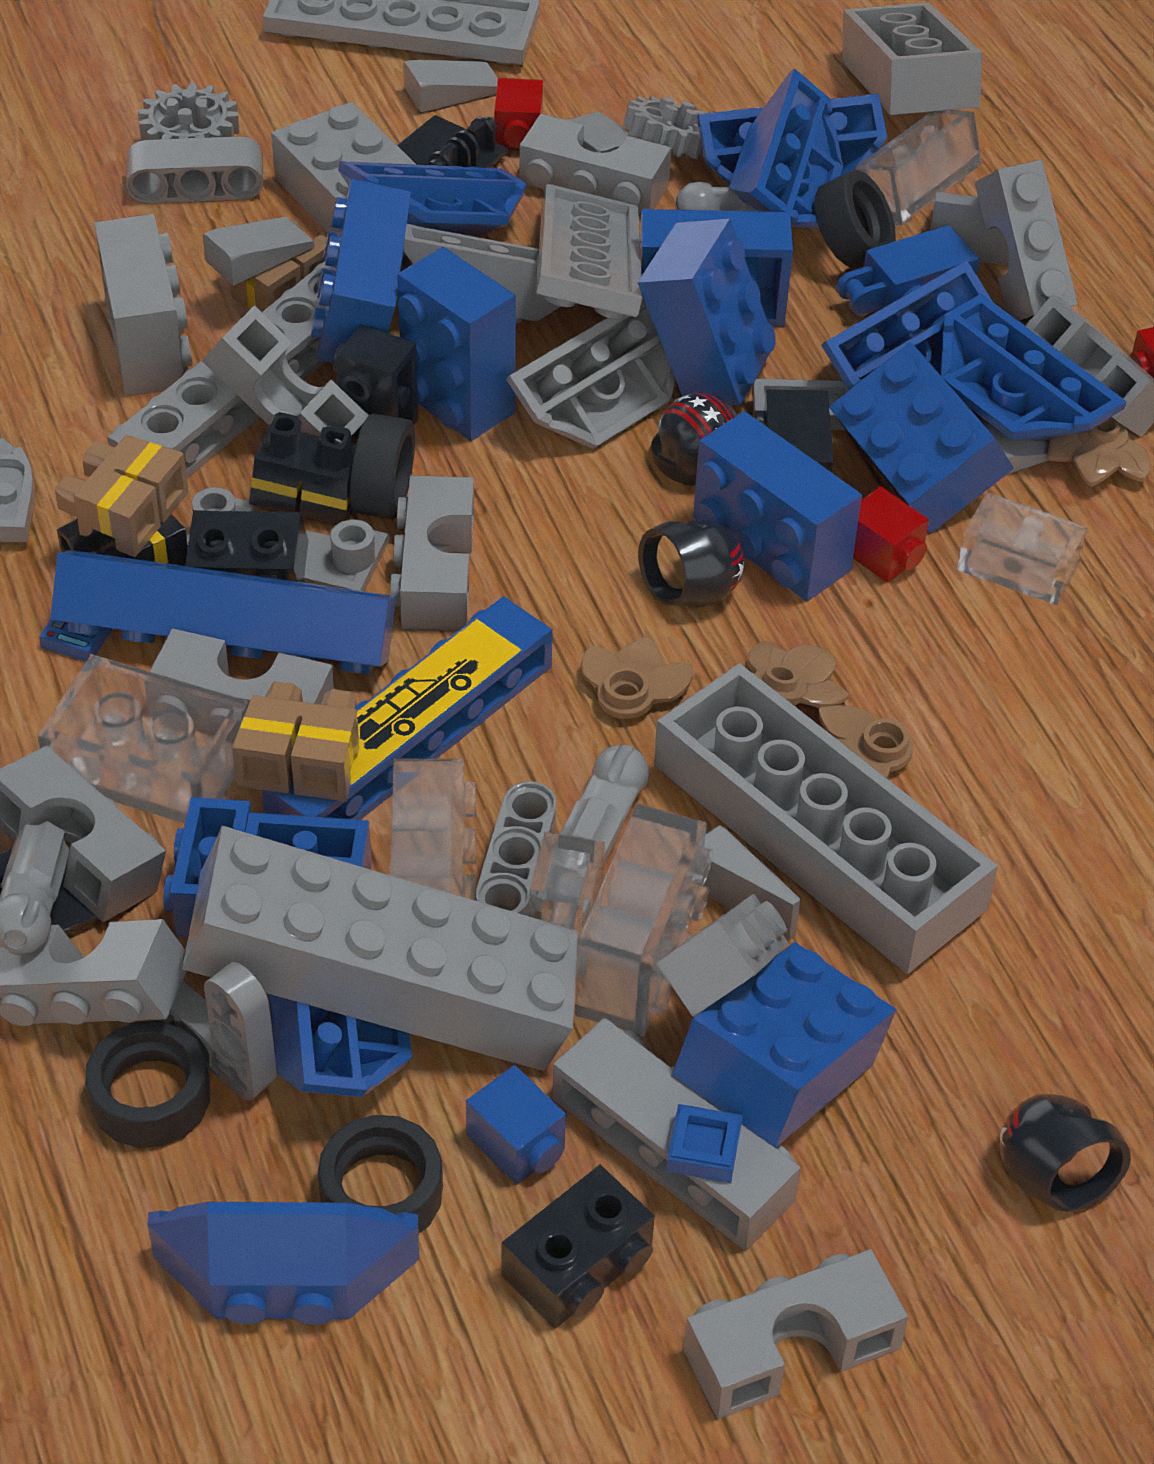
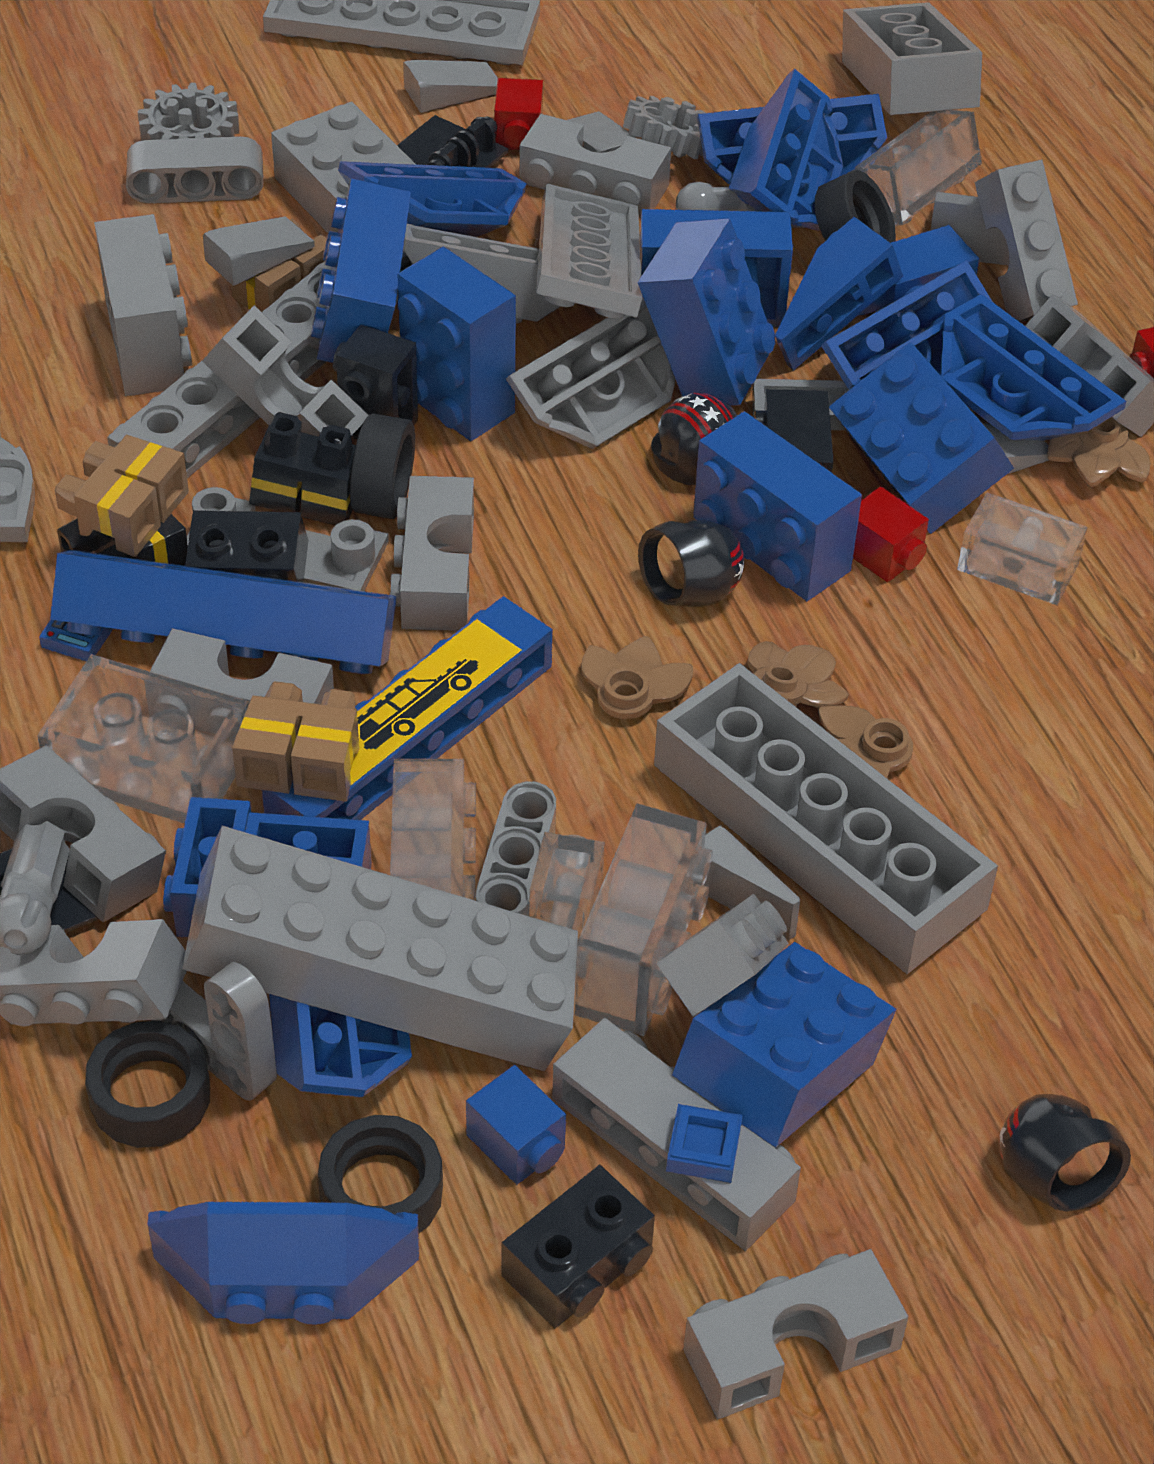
light grey piece [543,745,649,899] -> none
none -> blue slope [775,217,903,371]

